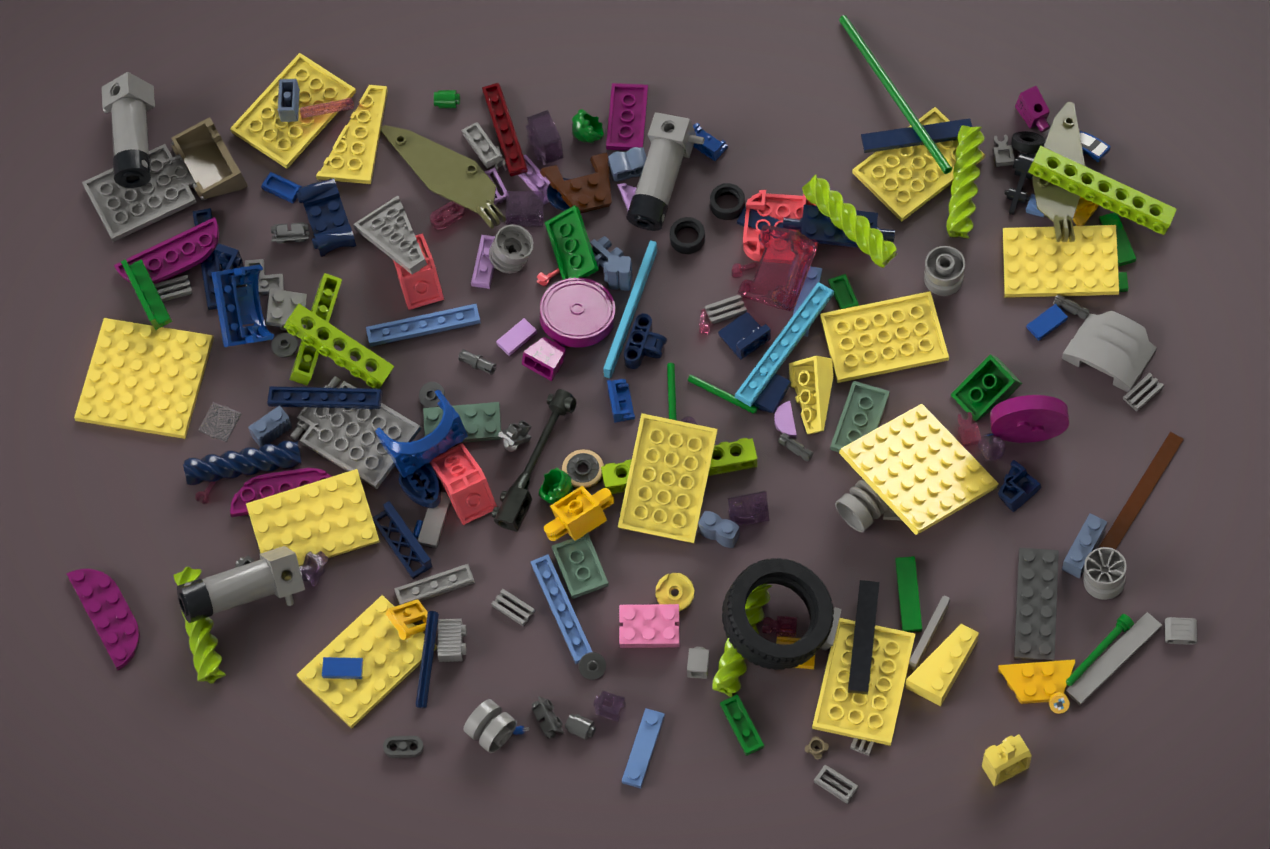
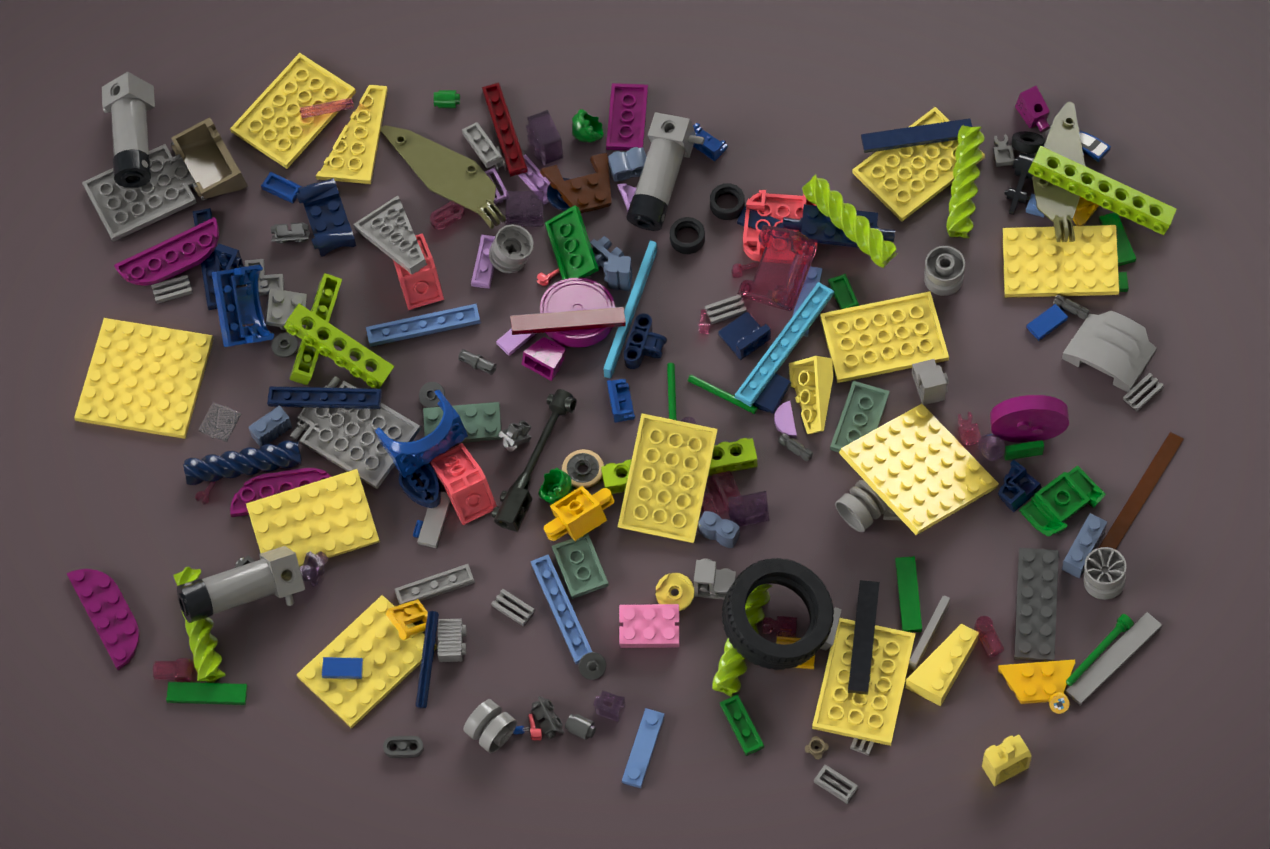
green fence [121,259,173,330] -> none
sand blue brick [277,79,300,122] -> none
dark blue fence [372,501,432,579] -> none
light grey brick [687,647,709,679] -> none
green piece [839,15,952,174] -> none
green slope [951,354,1022,422] -> none
light grey piece [1165,617,1197,645] -> none
none -> clear pink piece [153,658,194,682]
none -> green tile [166,682,248,705]
none -> tile [510,307,626,335]
none -> coral hand [528,714,542,740]
none -> light grey brick [694,559,736,600]
none -> clear pink slope [701,471,744,515]
none -> light grey brick [912,359,949,405]
none -> clear pink piece [973,616,1004,658]
none -> green tile [1004,440,1044,461]
none -> green piece [1019,465,1106,537]

